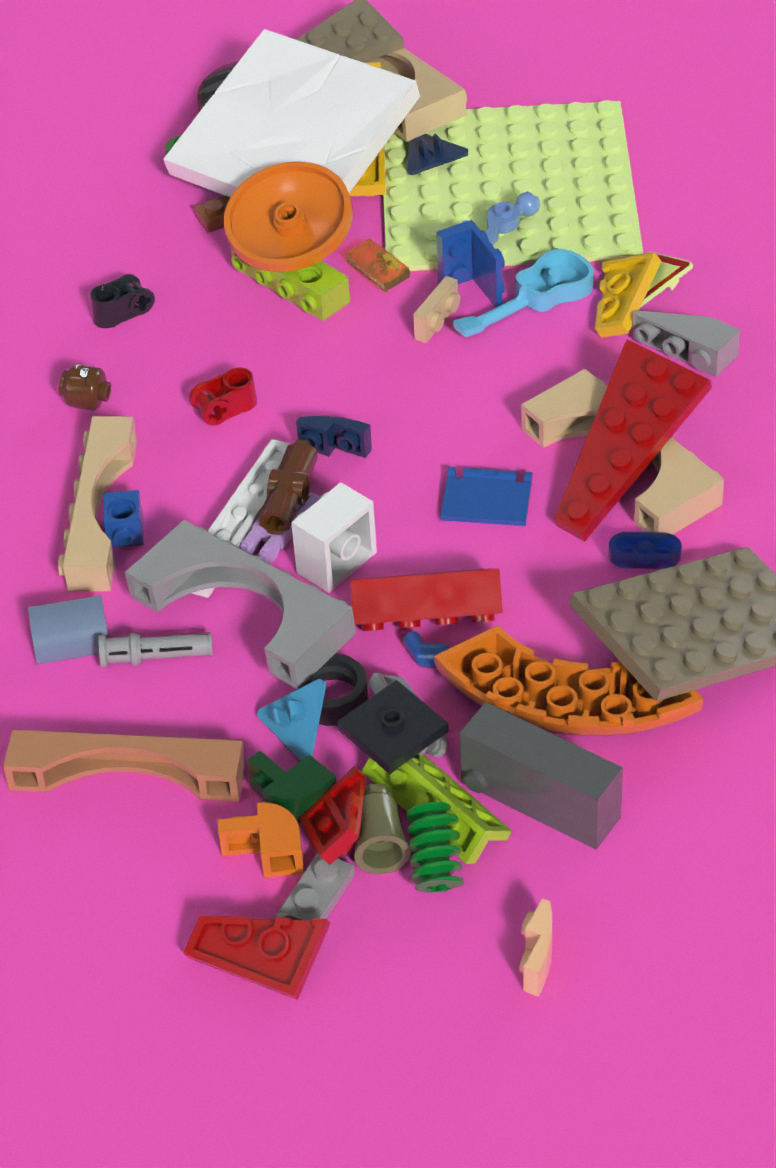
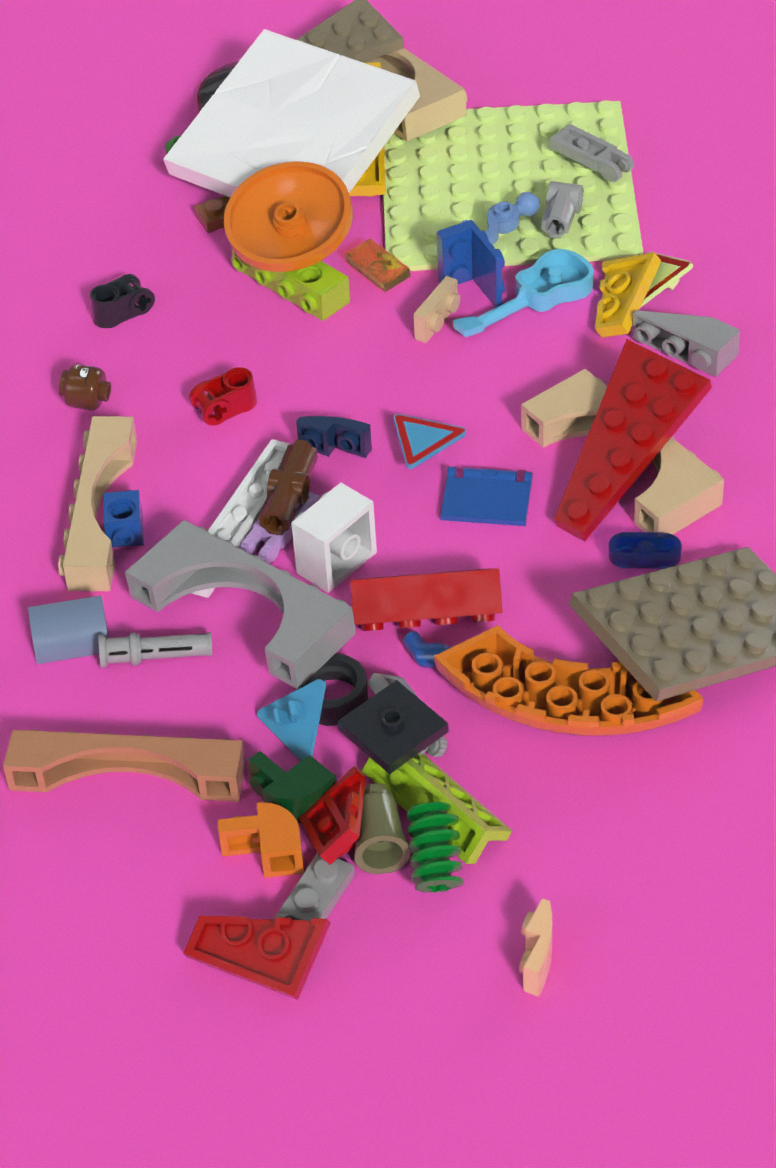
dark blue piece [407,134,468,175] -> none
dark grey brick [460,702,623,850] -> none
none -> piece [393,414,466,469]
none -> light grey piece [542,181,584,238]
none -> light grey hinge [549,124,635,182]

